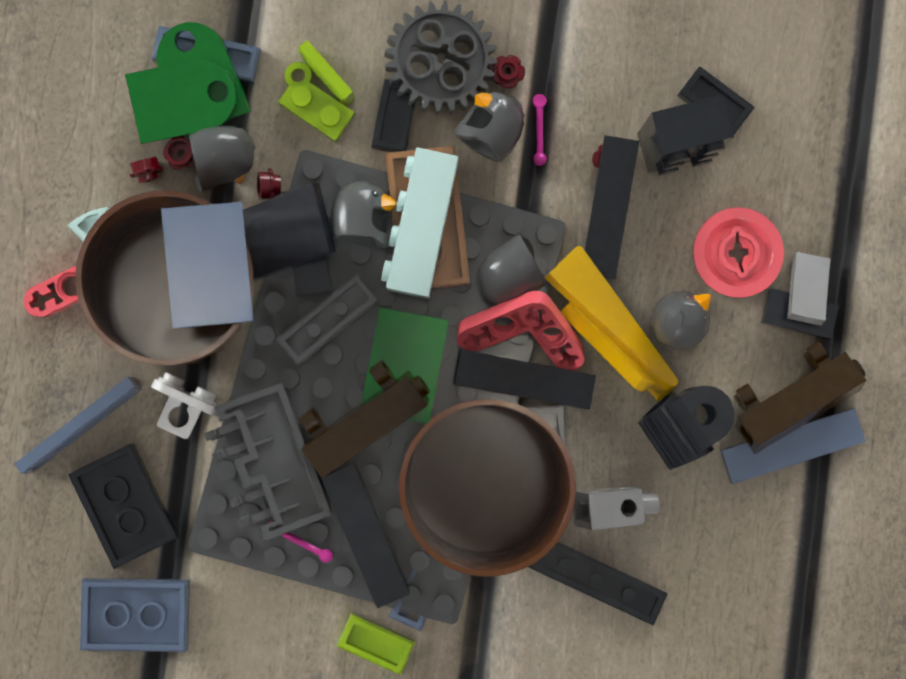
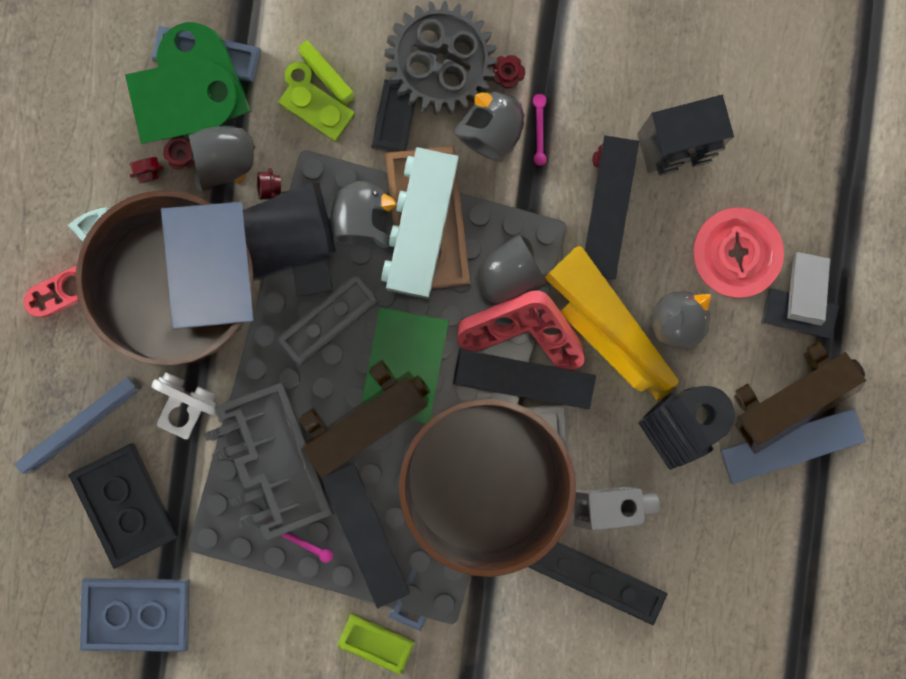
black tile [677,66,755,134] -> none

